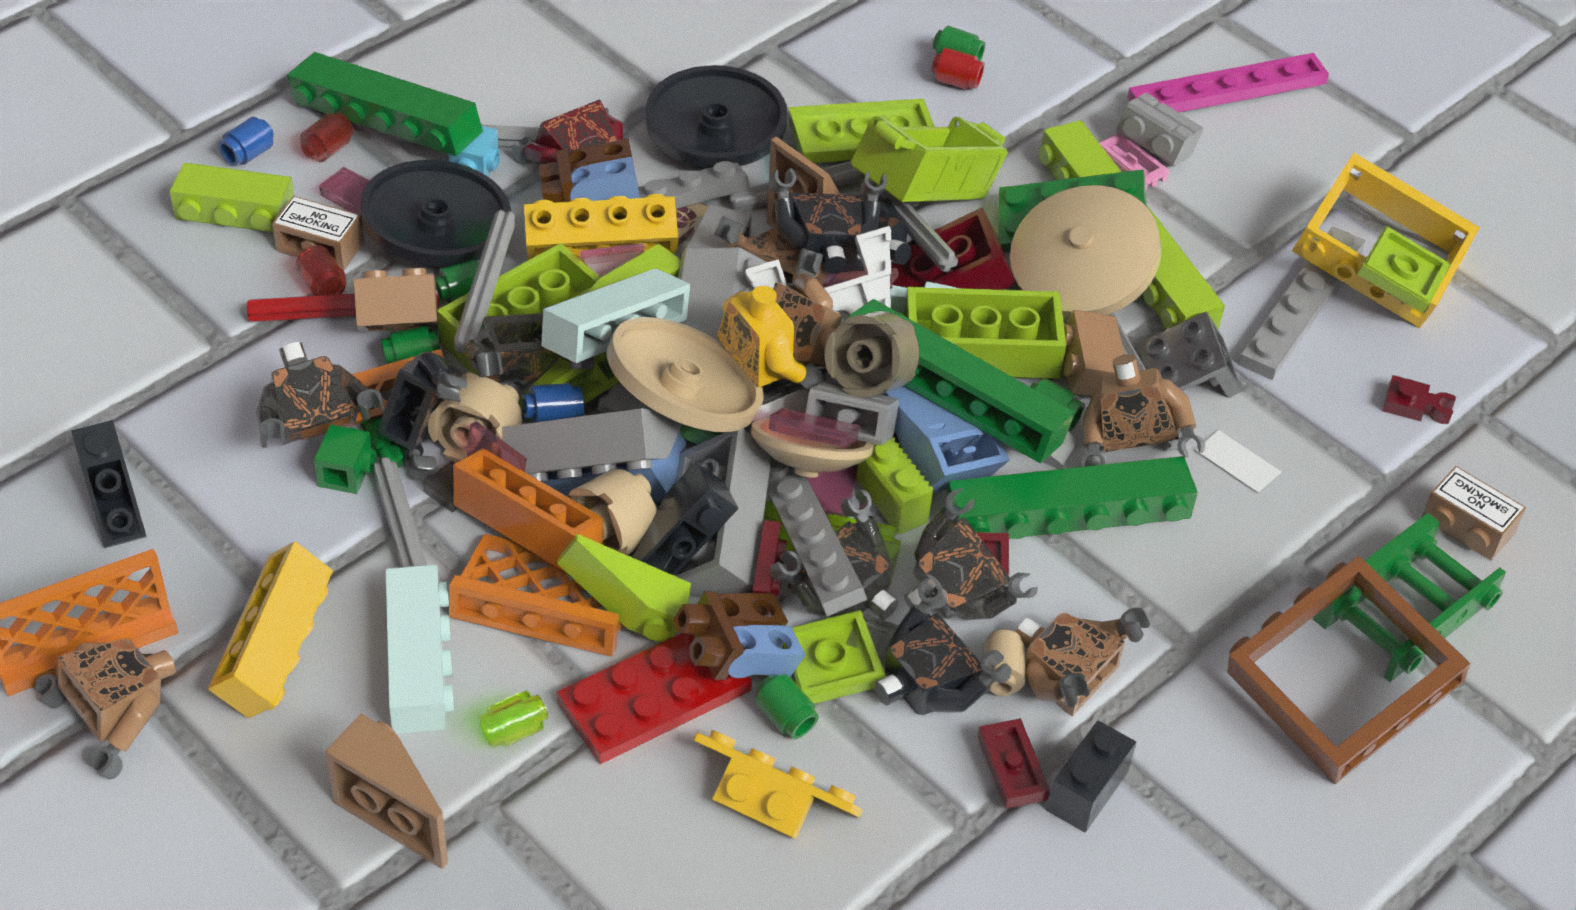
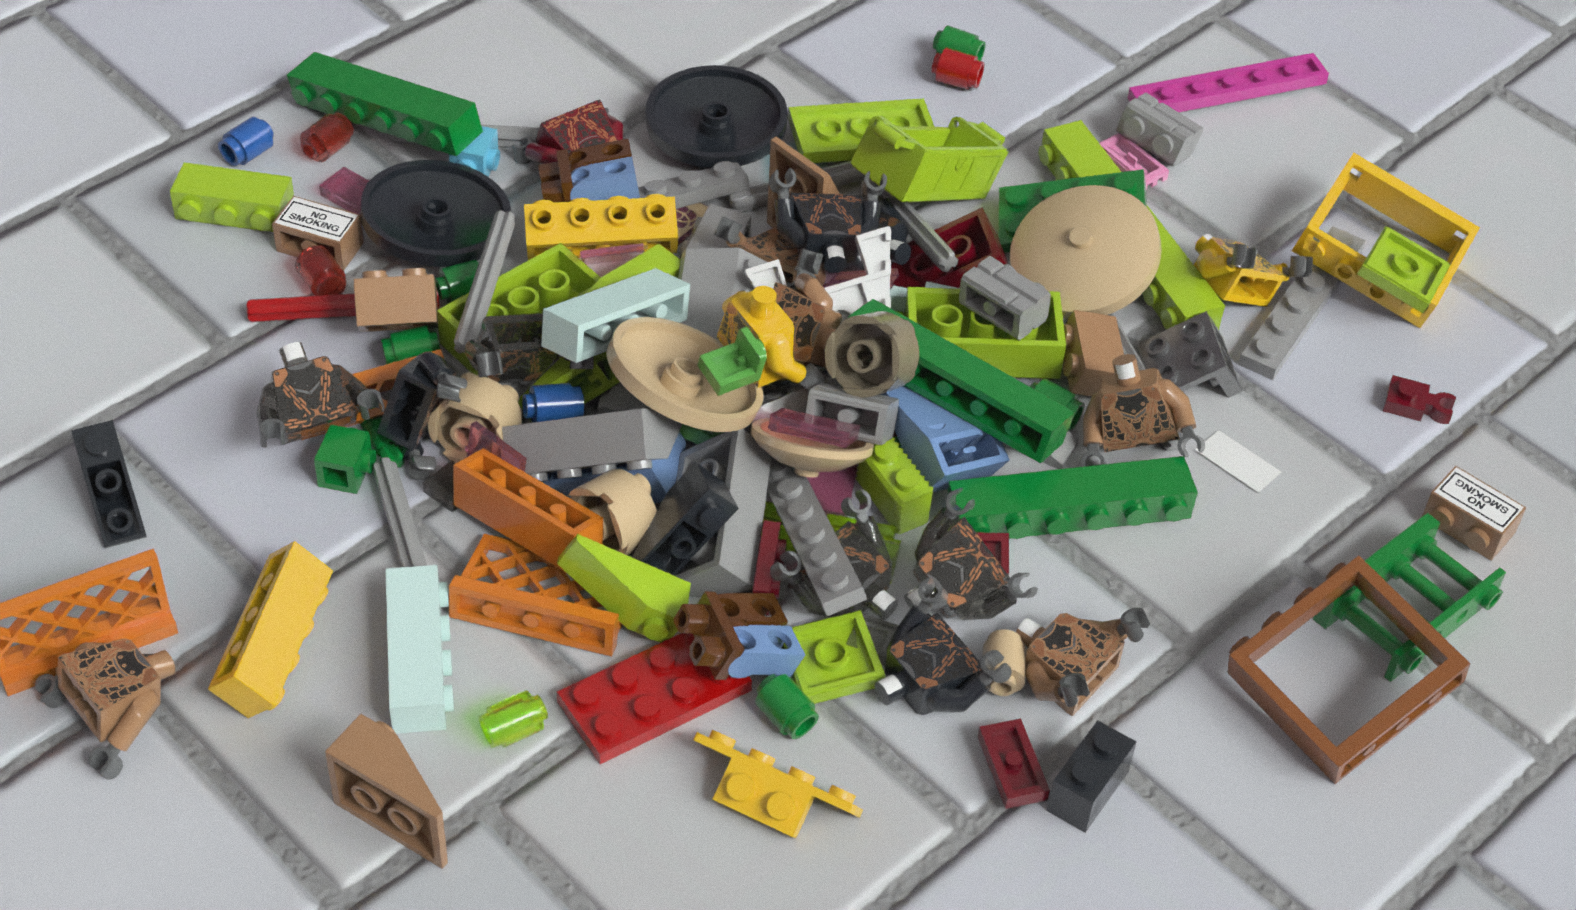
none -> bright green bracket [697,327,767,396]
none -> light grey brick [959,256,1051,341]
none -> yellow torso [1194,234,1313,307]

